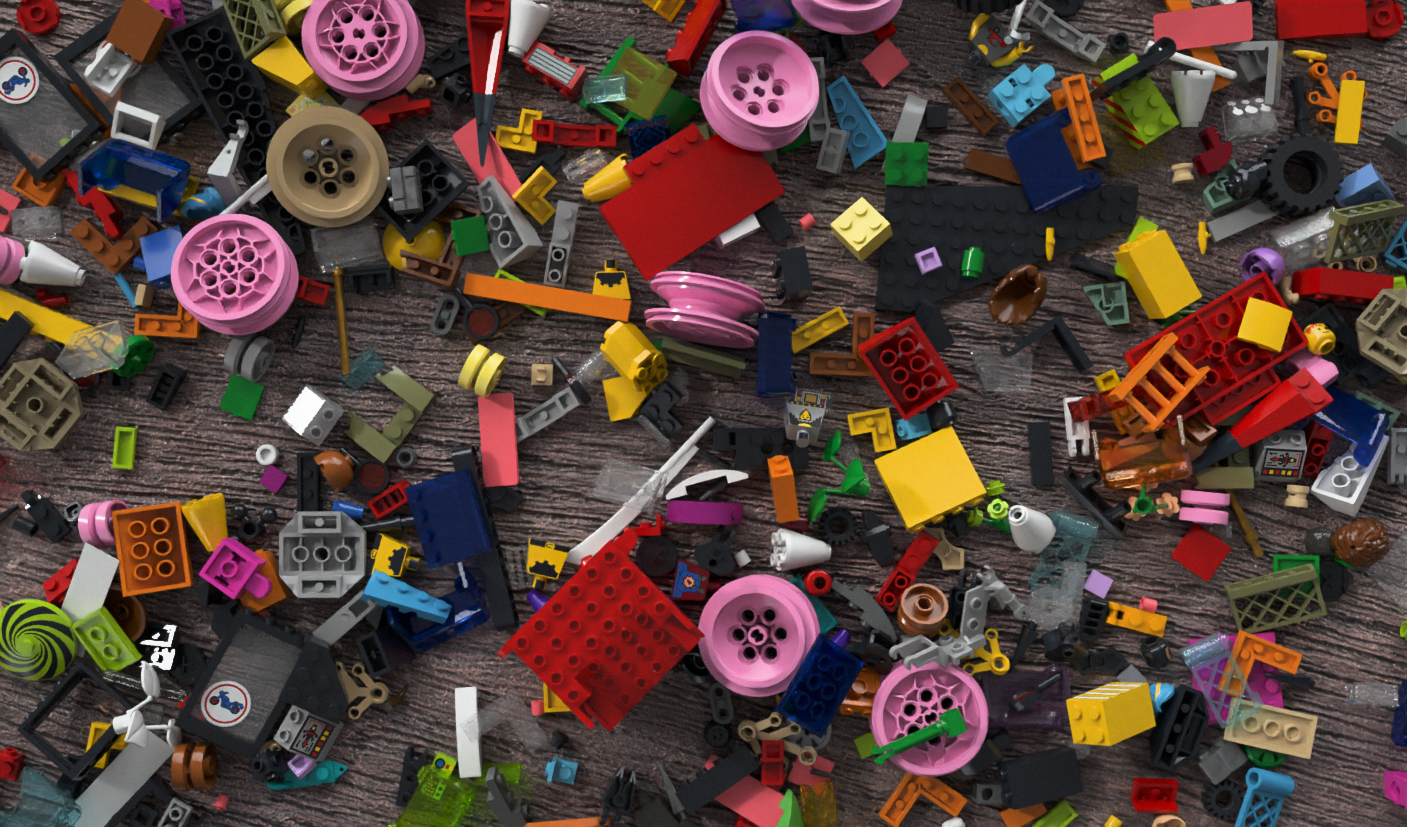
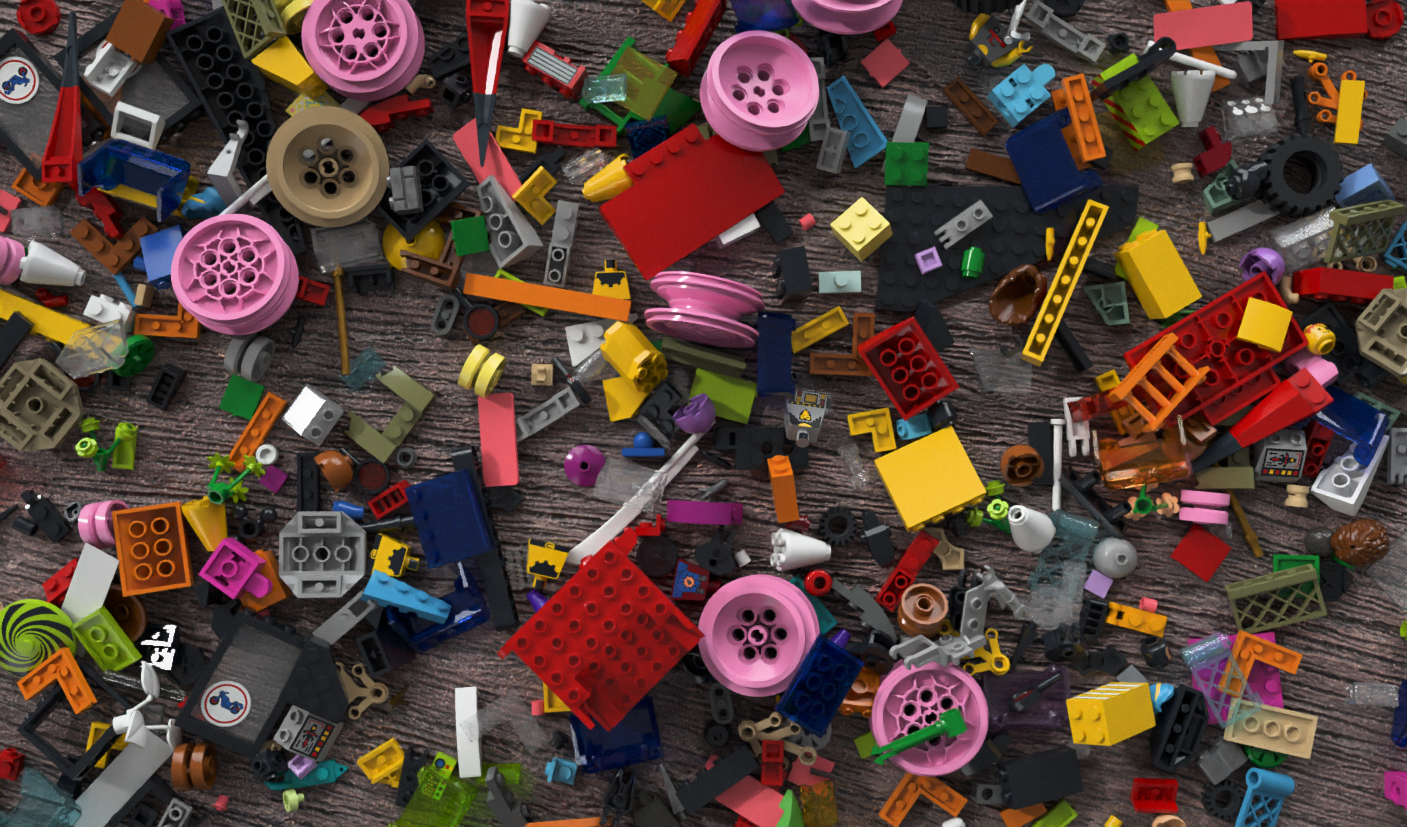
white slope [666,470,749,500] -> none
green plant [807,429,871,525] -> none
black piece [1264,673,1315,691] -> none
none -> orange plate [17,647,97,715]
none -> red plate [42,11,83,183]
none -> lime plant [75,417,137,472]
none -> white brick [83,294,139,333]
none -> plant [206,452,266,505]
none -> orange tile [228,391,288,474]
none -> yellowish green tile [283,789,305,812]
none -> yellow slope [357,737,405,788]
none -> magenta dish [564,445,606,487]
none -> white wing [565,313,638,367]
none -> clear blue windscreen [569,695,665,774]
none -> blue tile [622,431,665,457]
none -> medium lavender cylinder [673,393,716,434]
none -> lime tile [687,368,758,424]
none -> light aqua tile [818,271,861,294]
none -> light grey hinge [934,199,993,249]
none -> dark orange cylinder [1000,444,1044,487]
none -> yellow brick [1020,199,1109,367]
none -> white bar [1051,419,1066,512]
none -> light grey cylinder [1092,536,1138,579]

